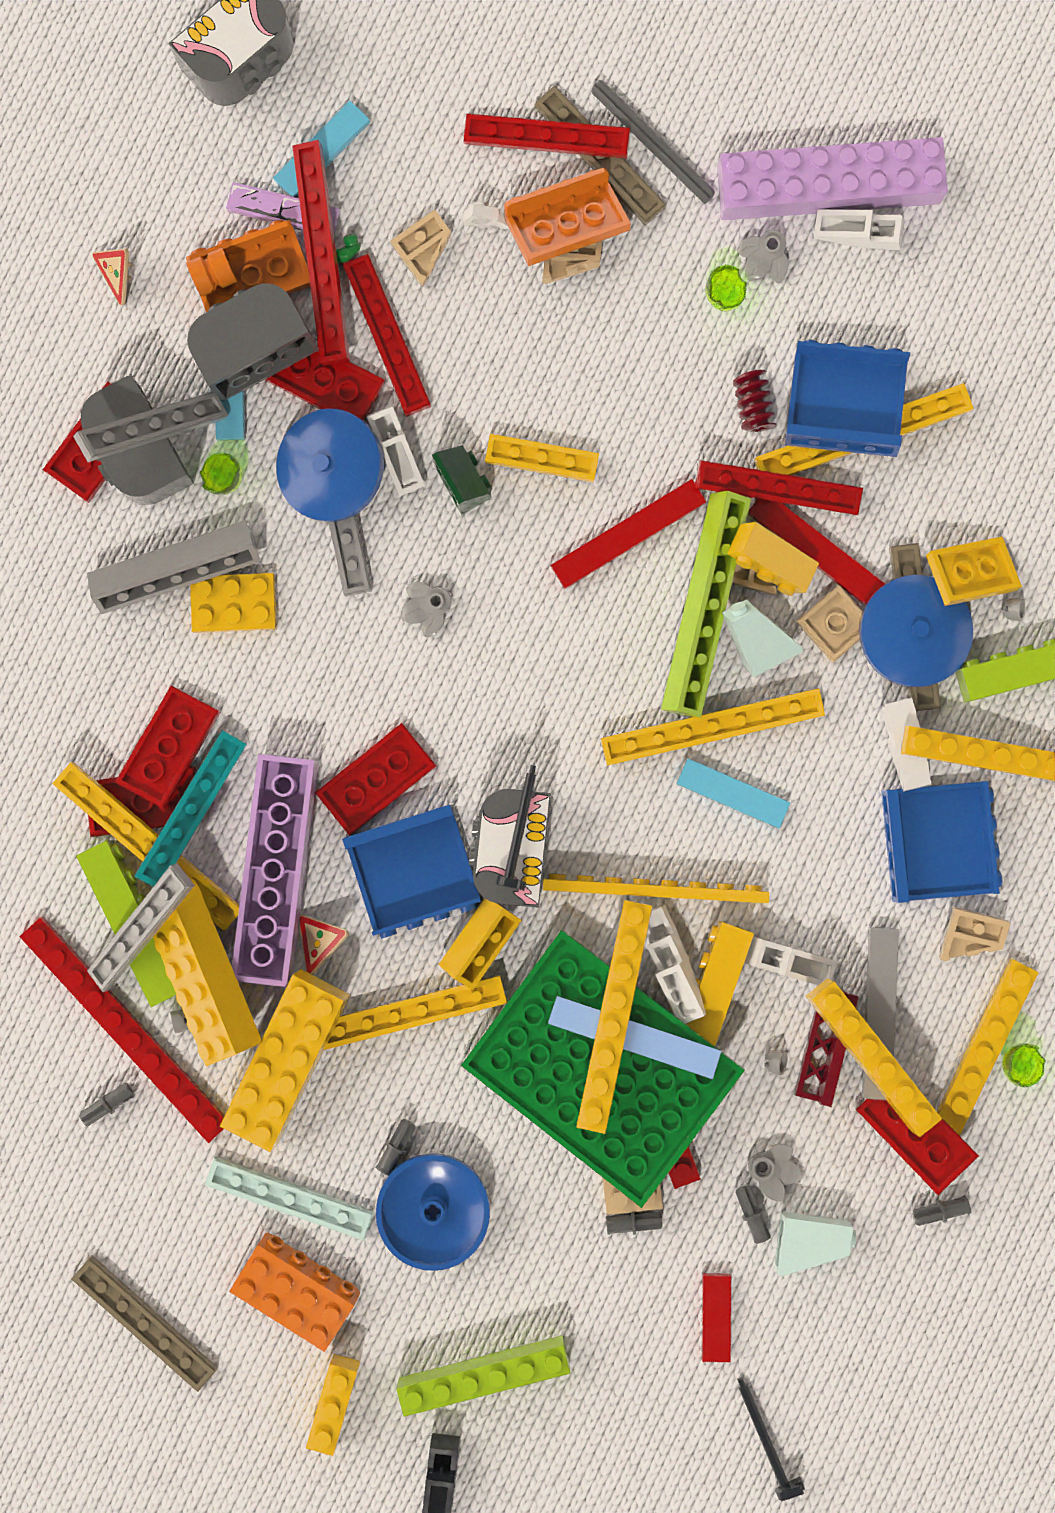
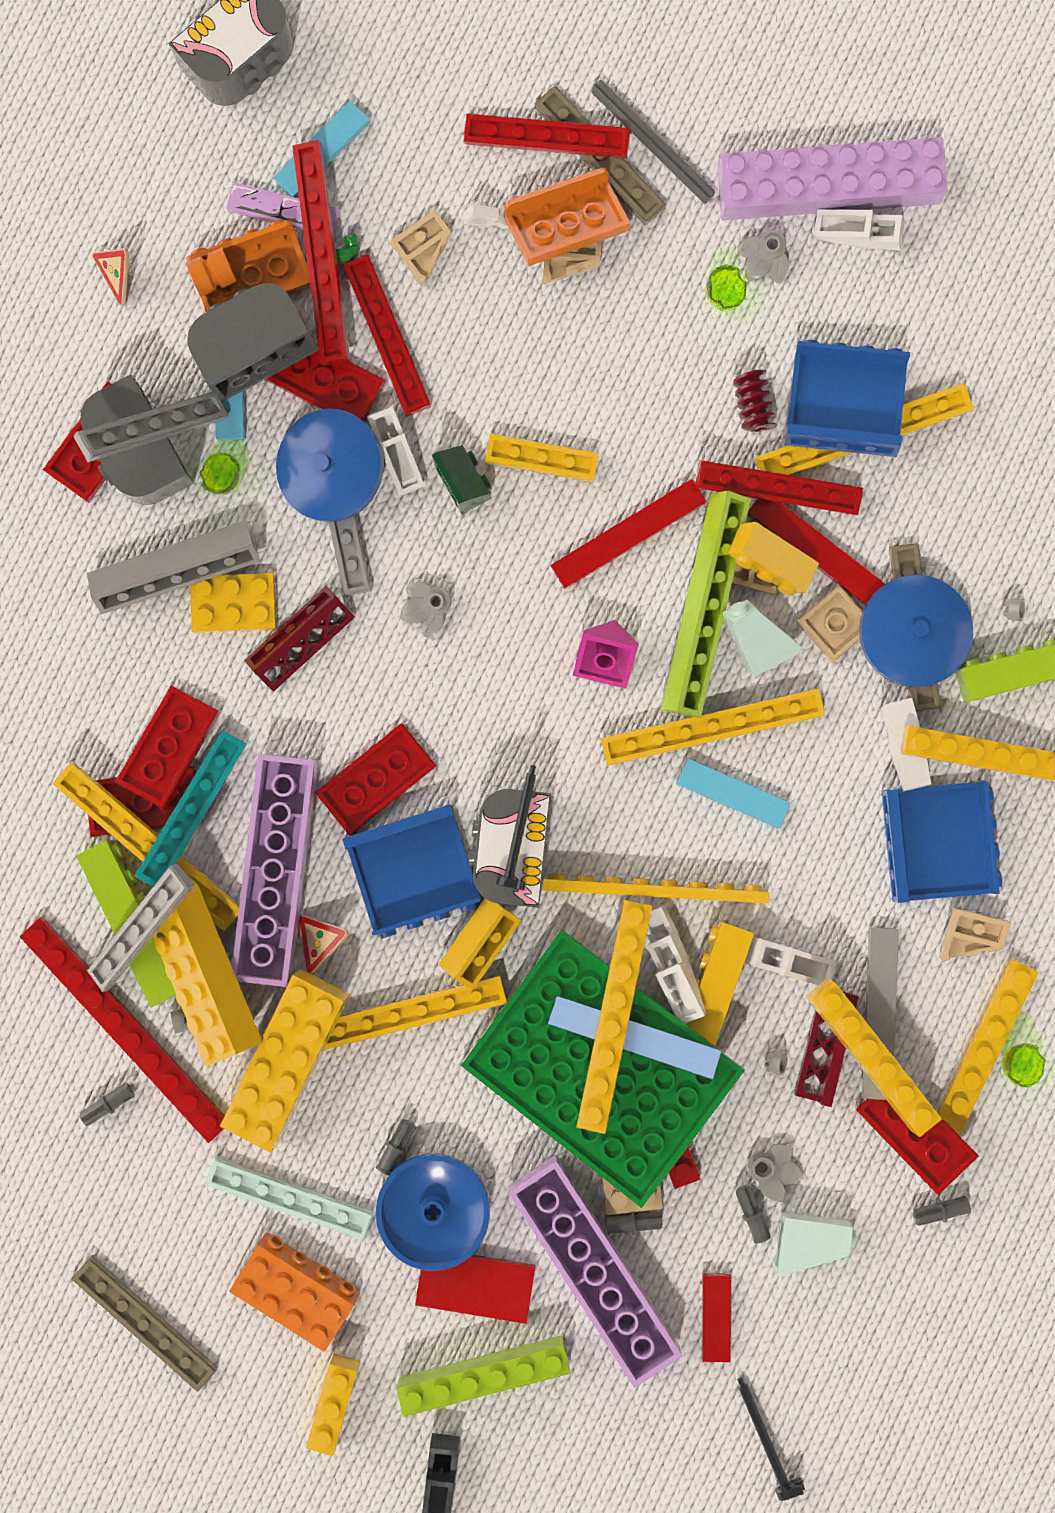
yellow plate [926,536,1022,606] -> none
none -> dark red fence [244,586,355,692]
none -> red tile [415,1254,536,1324]
none -> lavender brick [508,1154,682,1388]
none -> dark pink slope [572,620,638,689]

